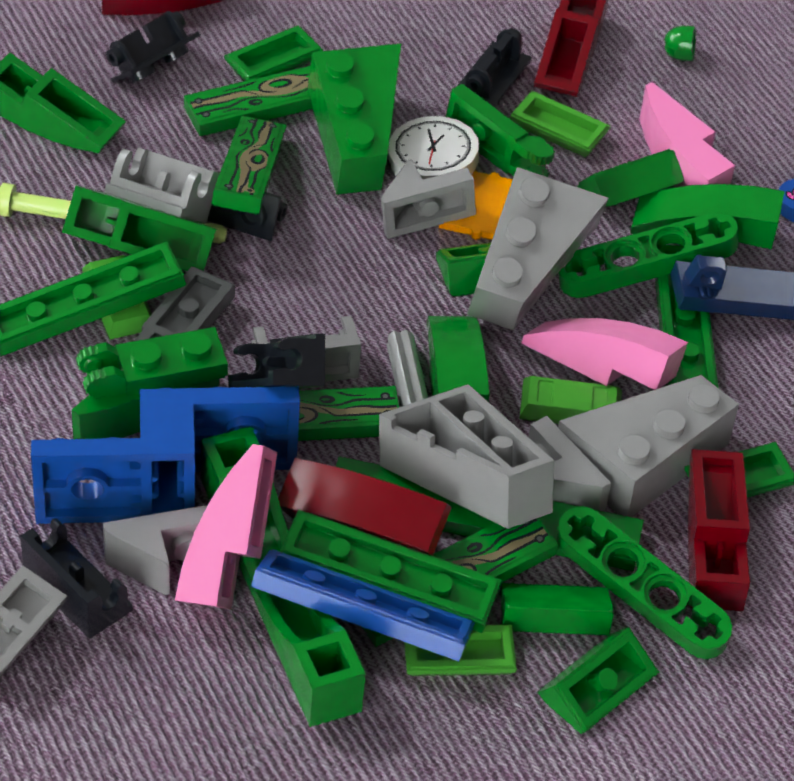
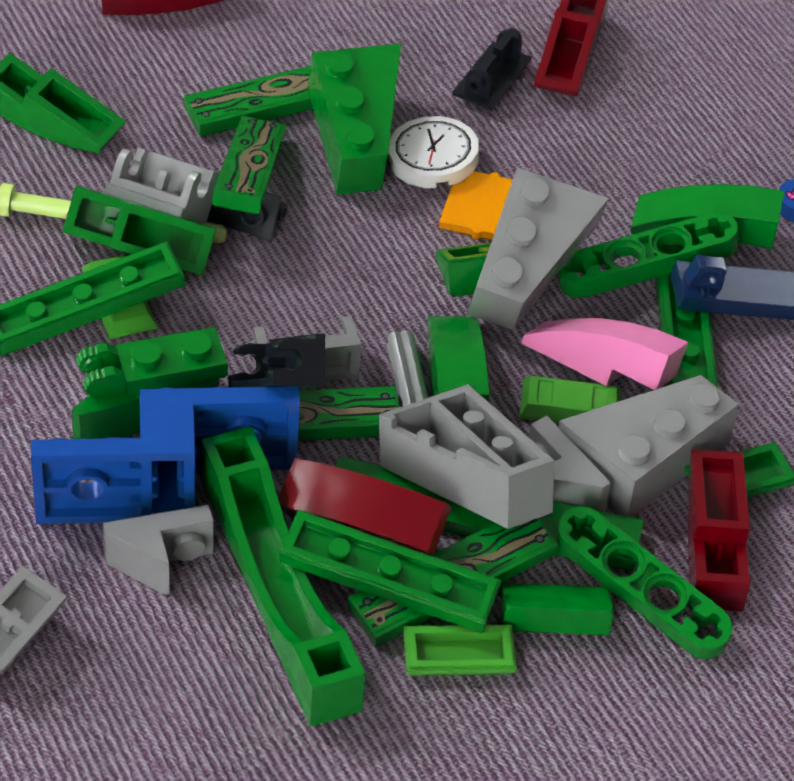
black hinge [20,518,133,639] -> none
black hinge [106,11,200,83] -> none
dark grey hinge [135,266,235,341] -> none
bright pink slope [175,444,277,610] -> none
green tile [224,25,323,81] -> none
blue tile [251,549,475,661] -> none
light grey slope [381,159,476,239] -> none
green hinge [446,84,555,177] -> none
bright green tile [510,91,611,157] -> none
green slope [537,627,659,734] -> none
green slope [576,149,684,207] -> none
bright pink slope [639,82,735,188] -> none
green hinge [664,25,696,61] -> none

